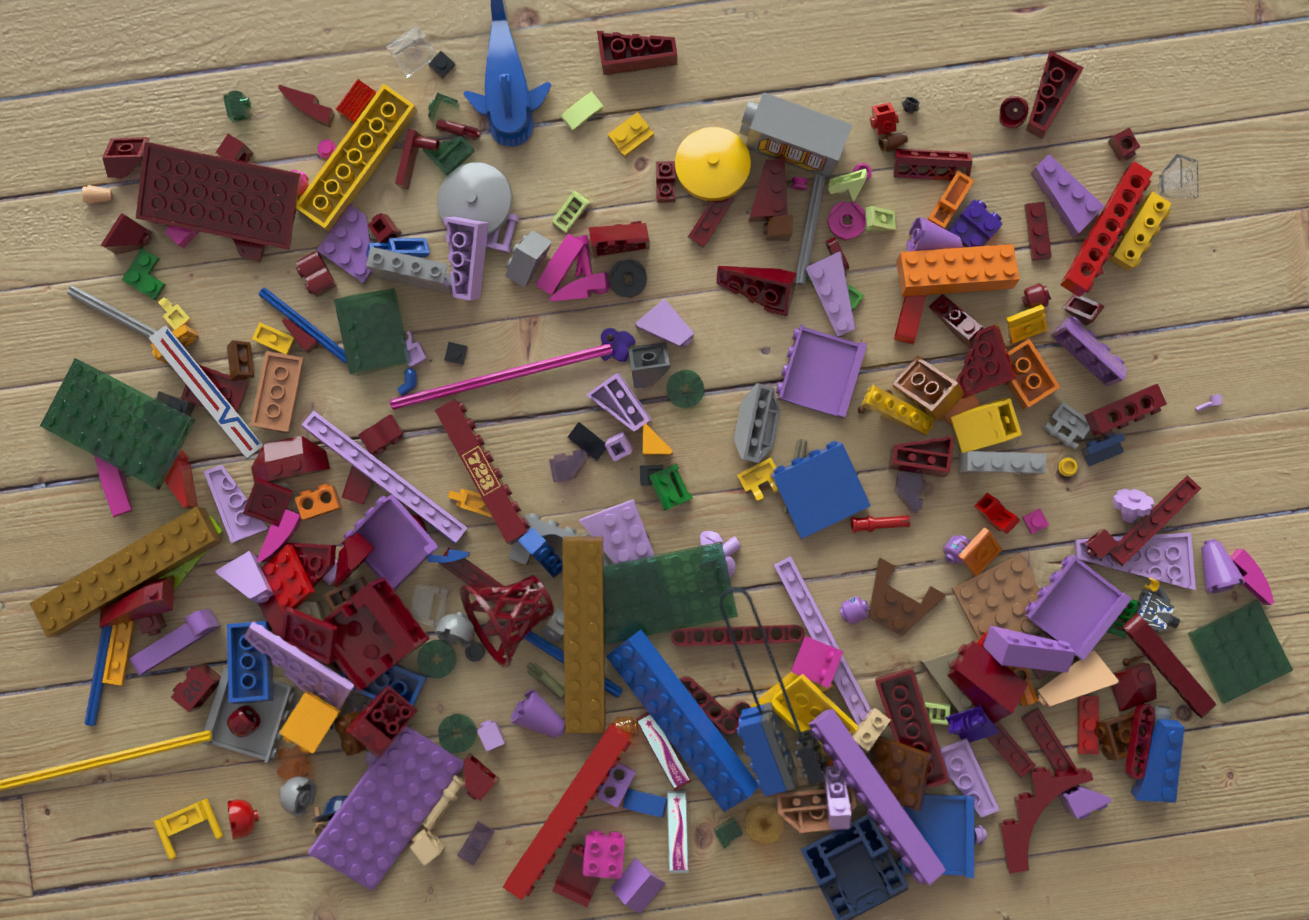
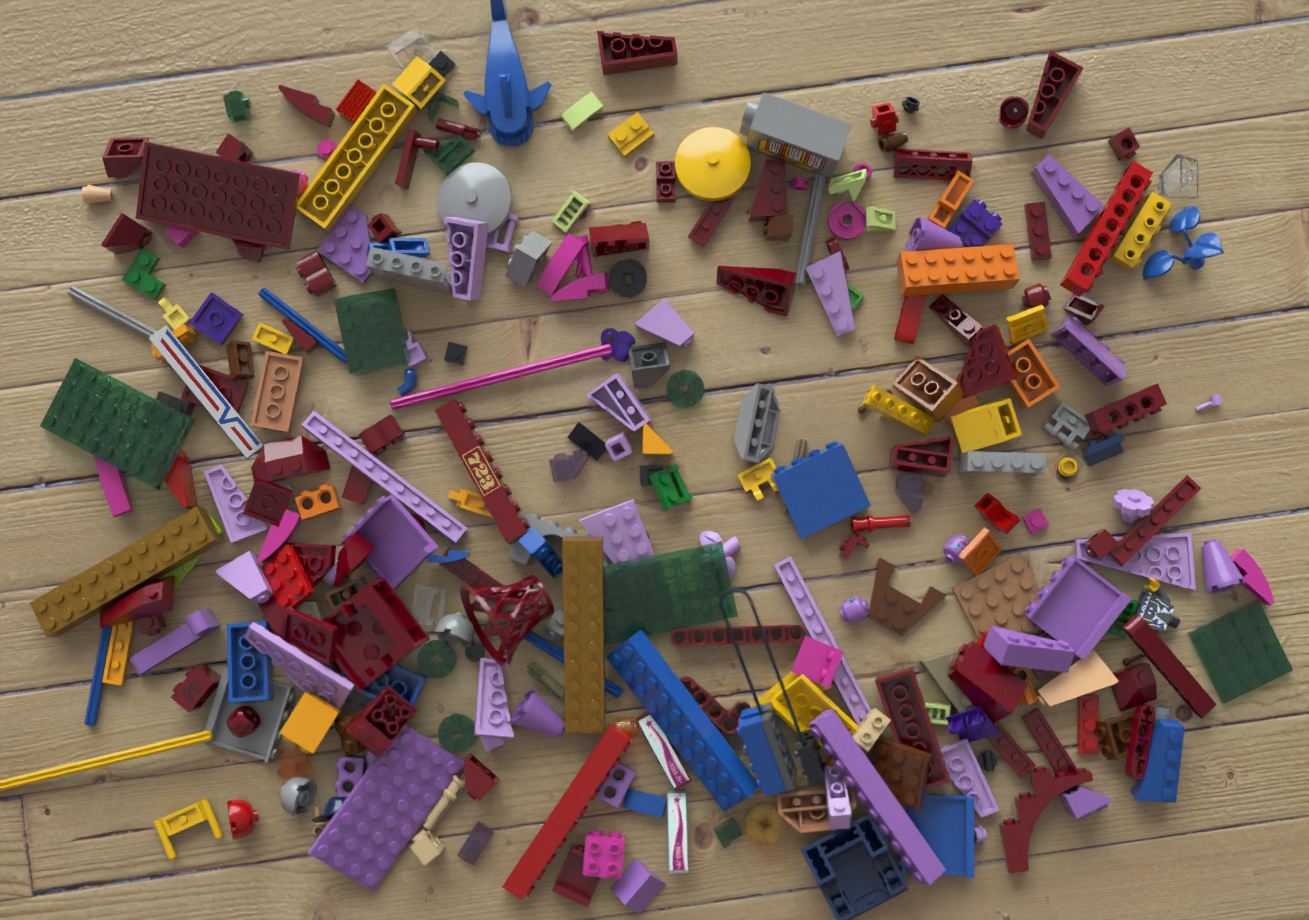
medium lavender panel [776,324,867,419] -> none
none -> dark purple plate [189,292,244,345]
none -> medium lavender brick [335,755,367,797]
none -> yellow slope [392,56,446,110]
none -> lavender wing [474,658,514,739]
none -> dark red bracket [839,534,869,559]
none -> black plate [977,751,997,772]
none -> blue plant [1143,206,1224,280]

